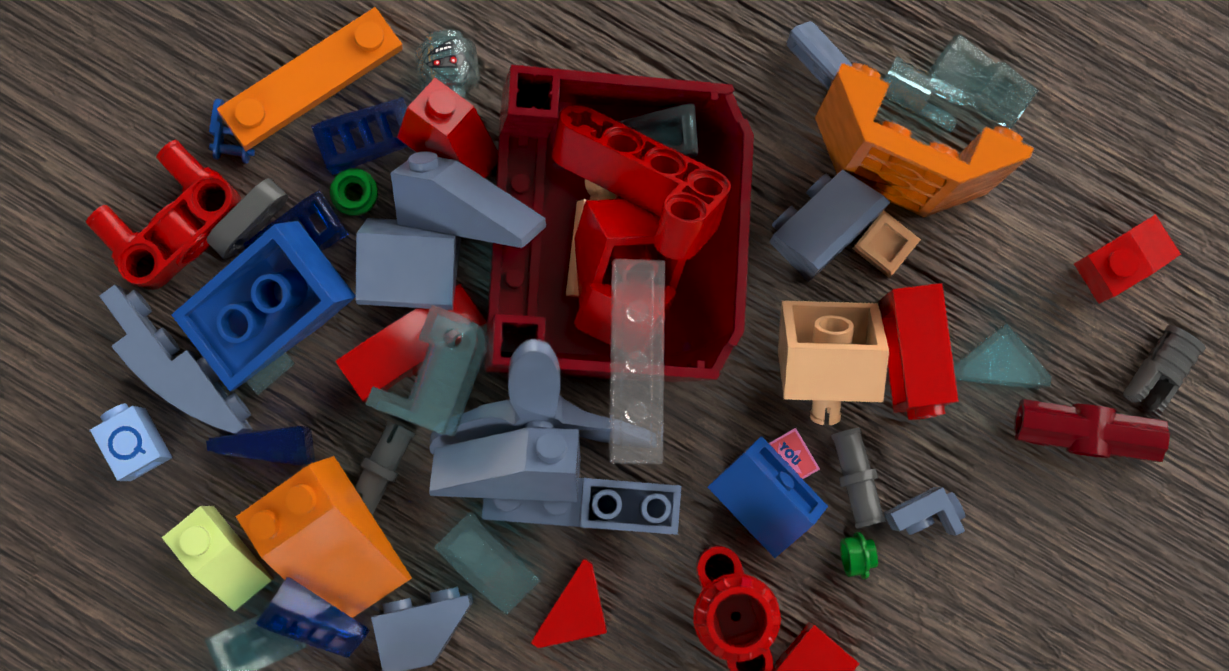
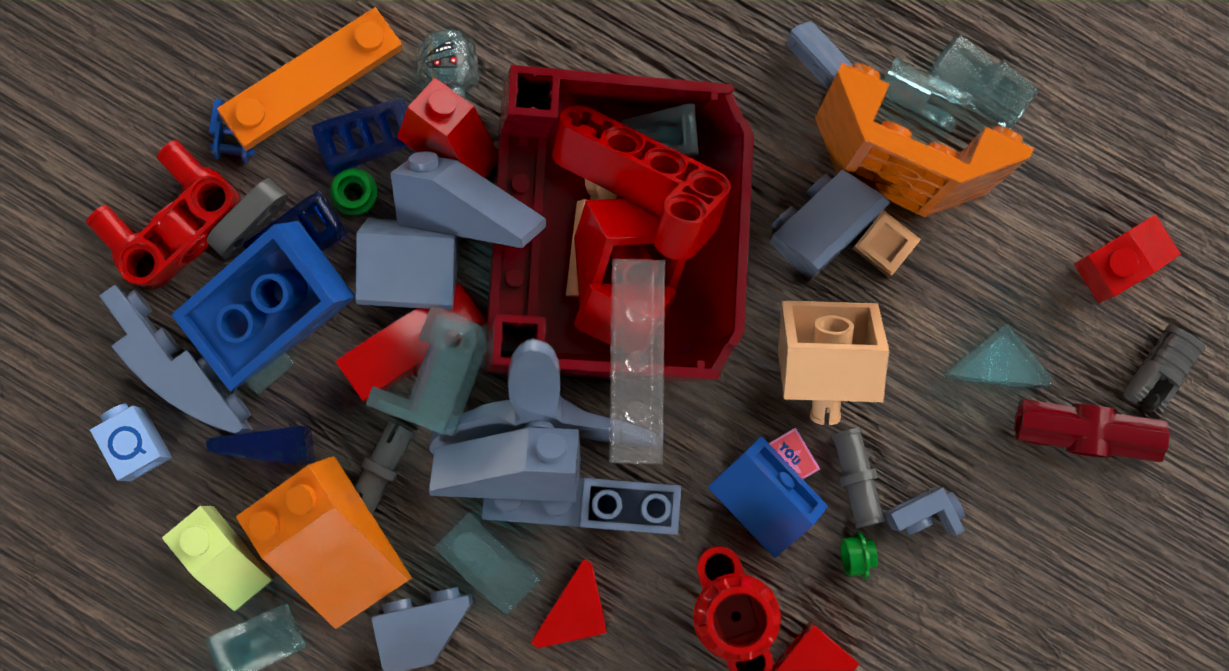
clear blue slope [255,577,370,658] -> none
red window [878,283,959,420] -> none

